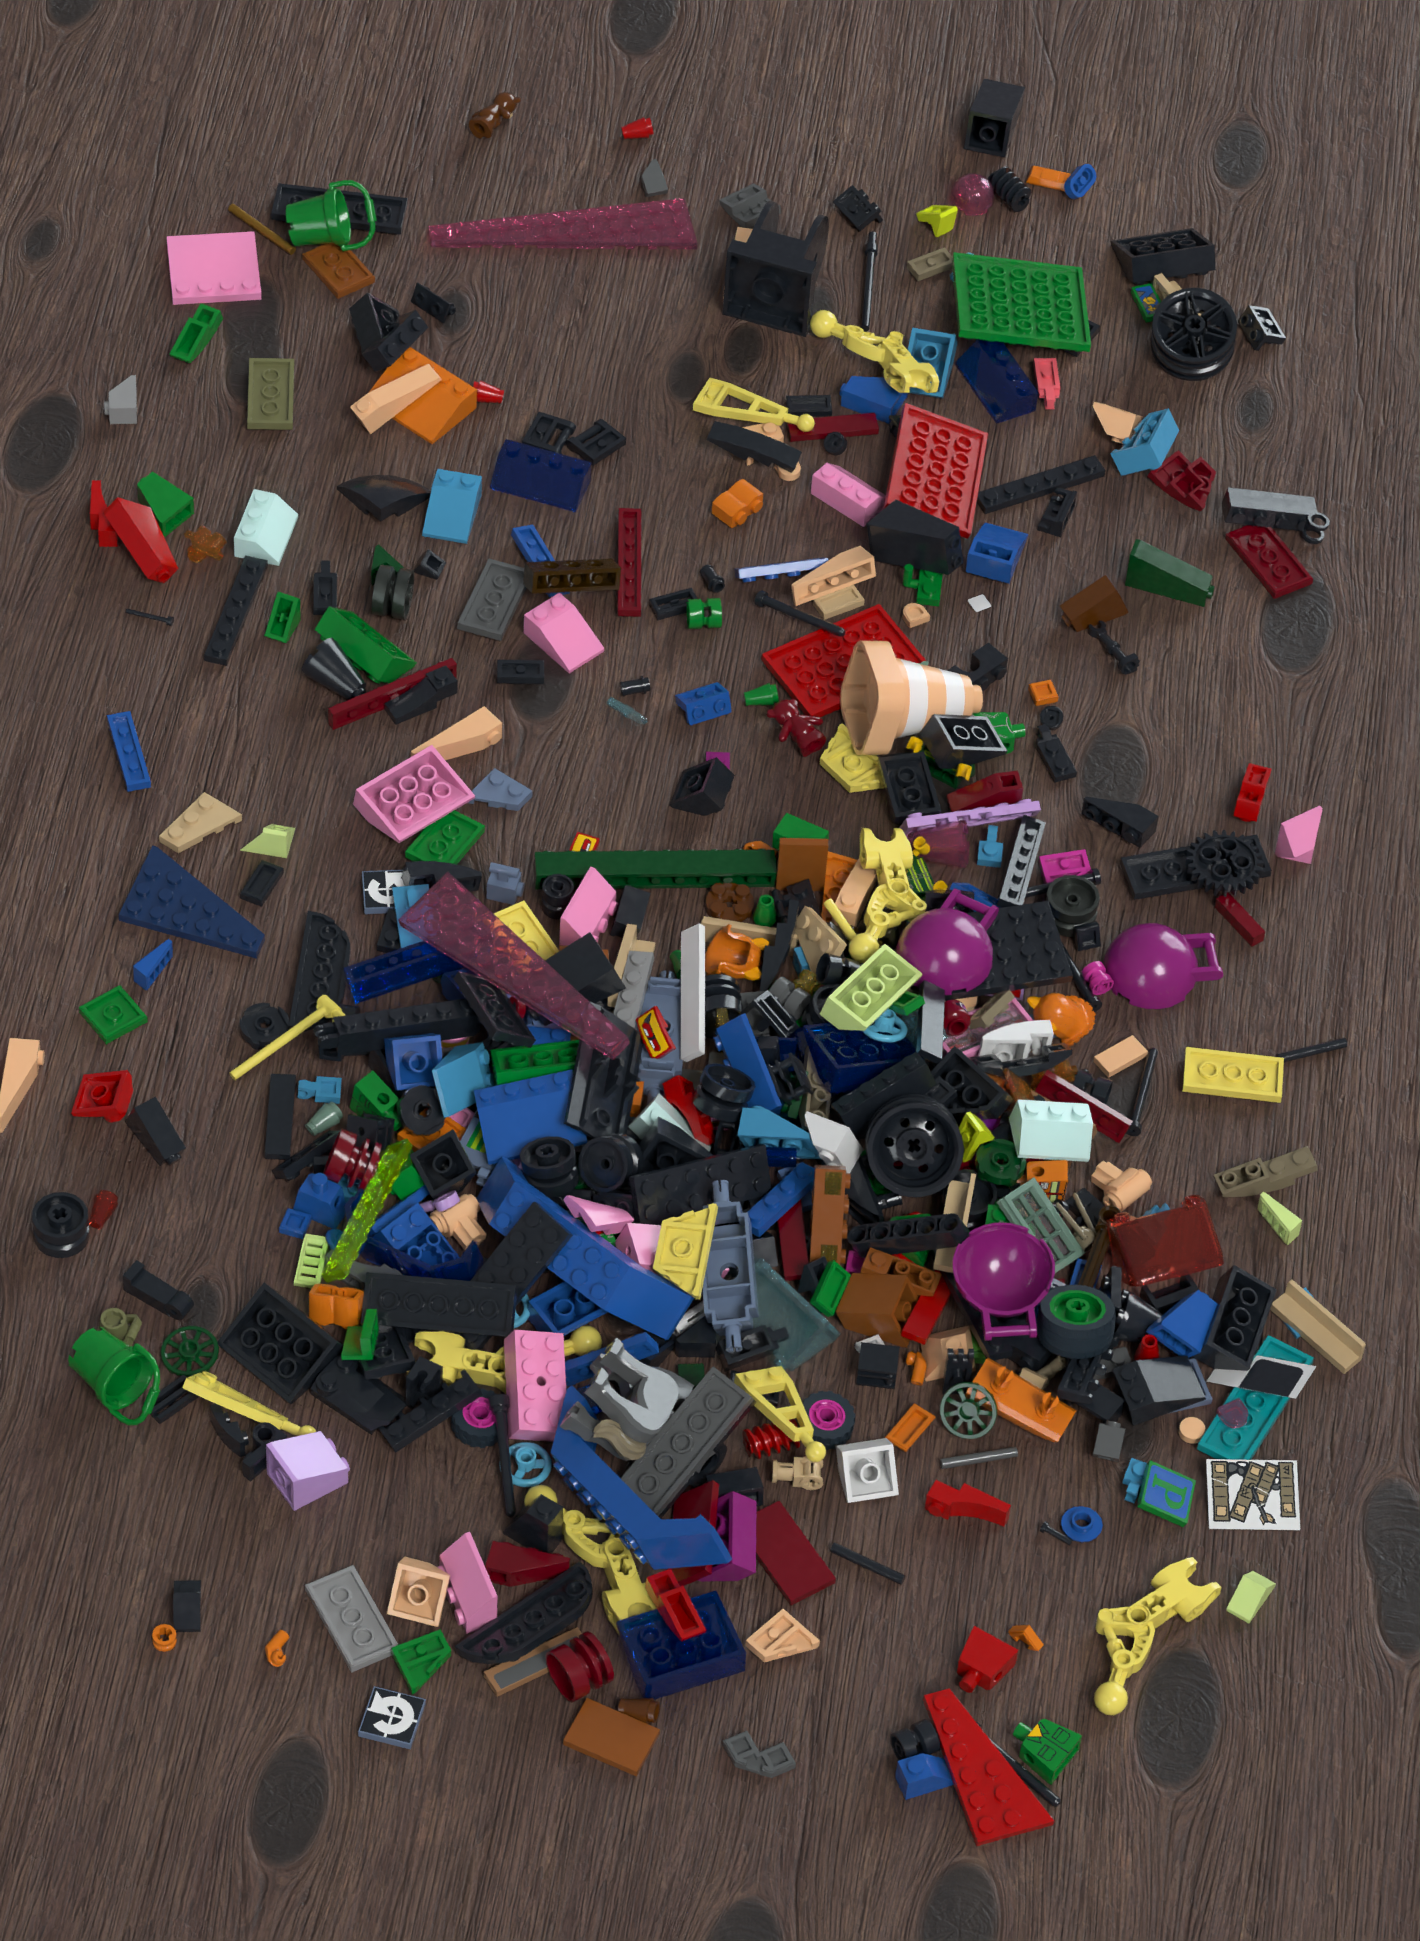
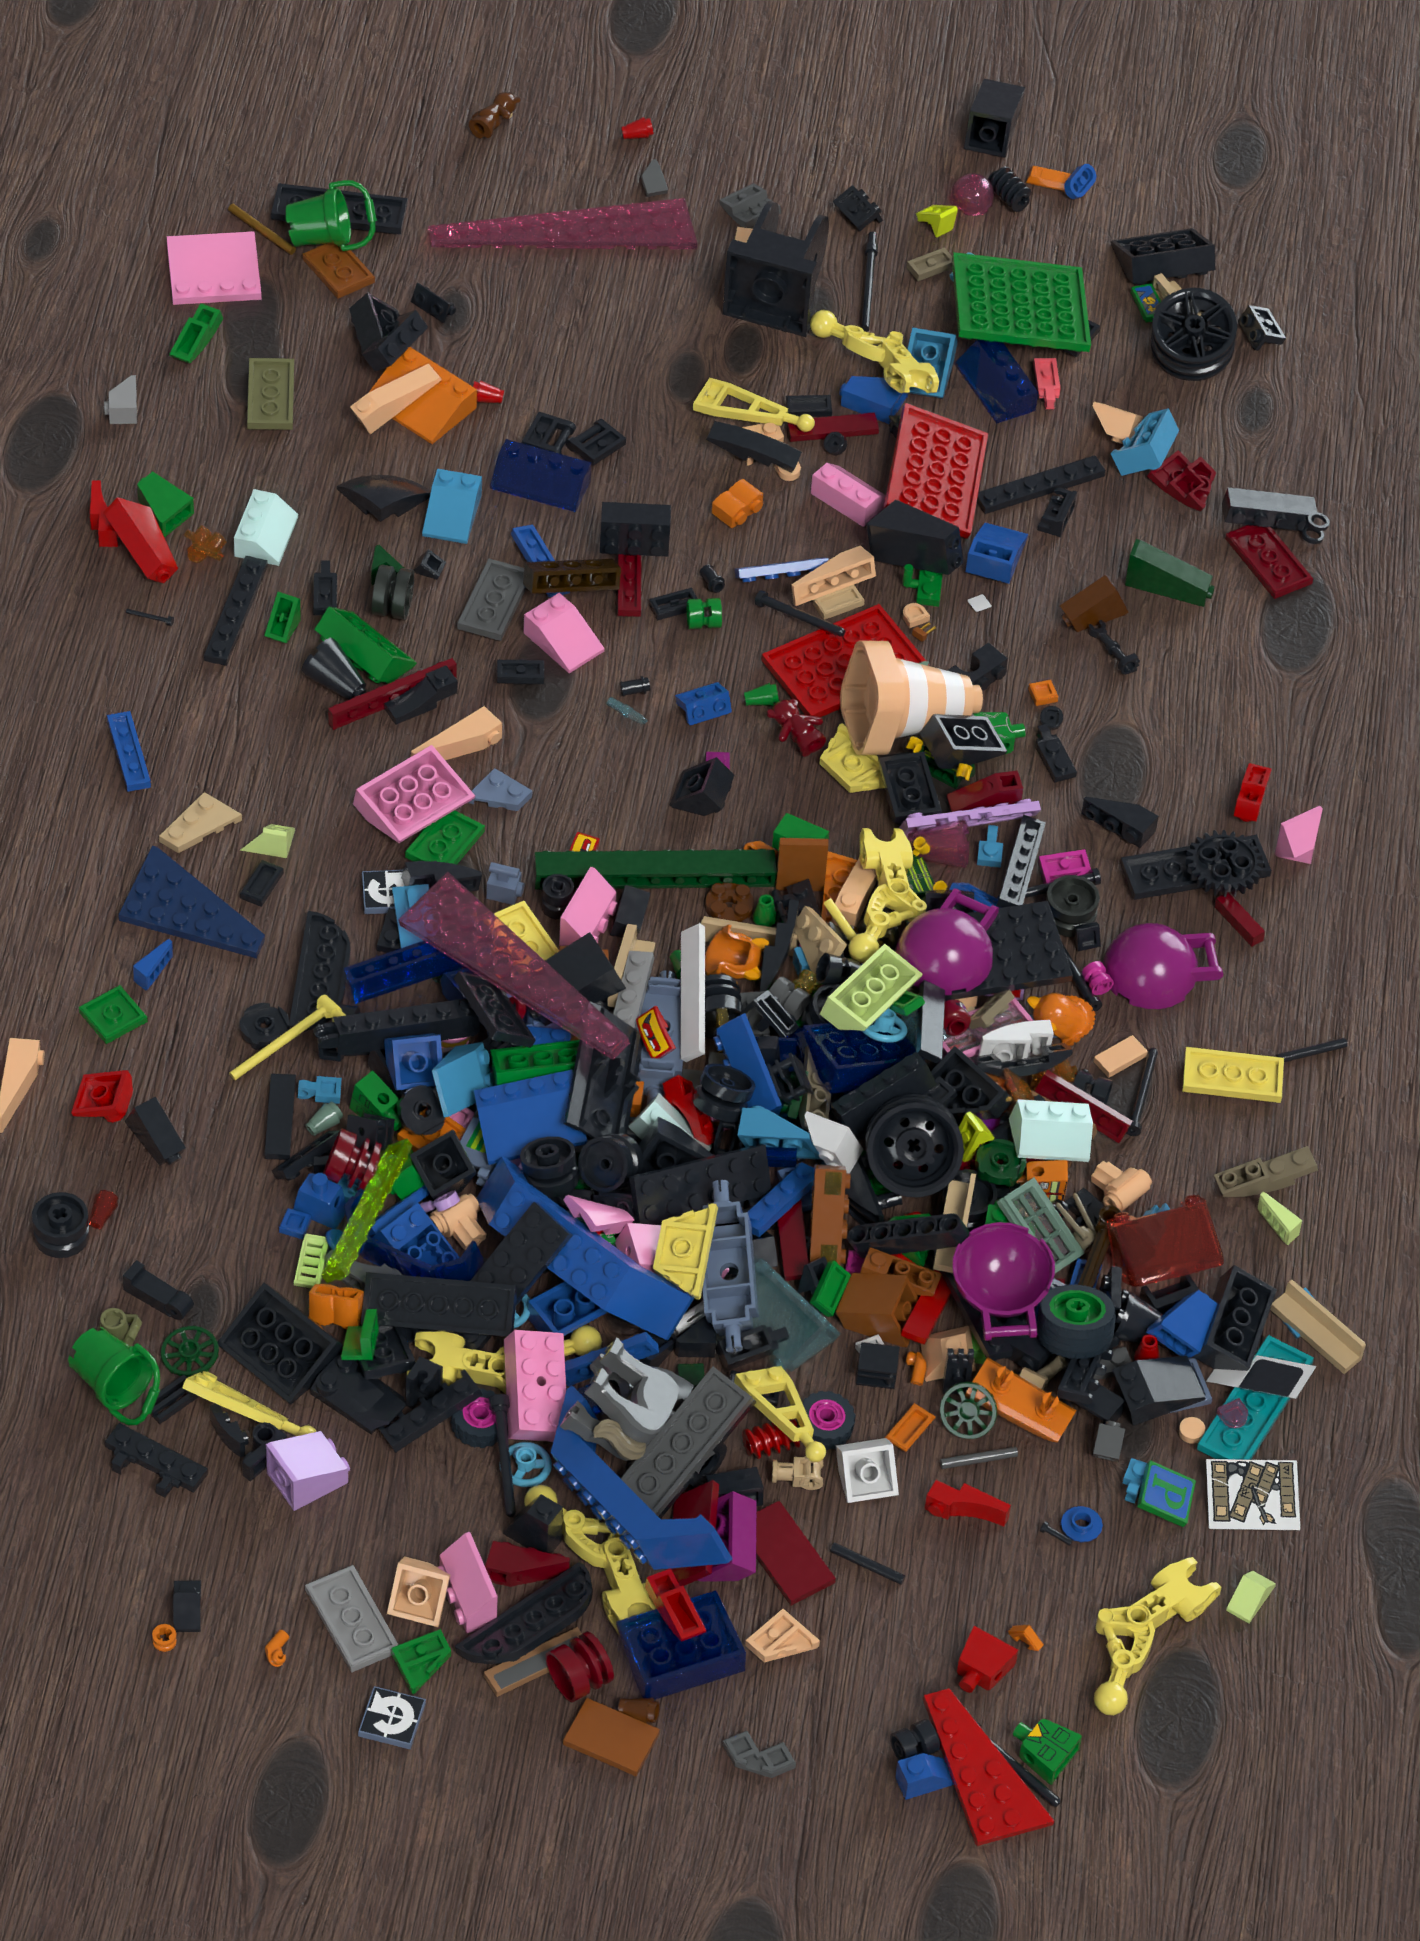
none -> black hinge [105,1423,208,1498]
none -> black brick [600,502,671,557]
none -> dark orange piece [912,622,936,642]

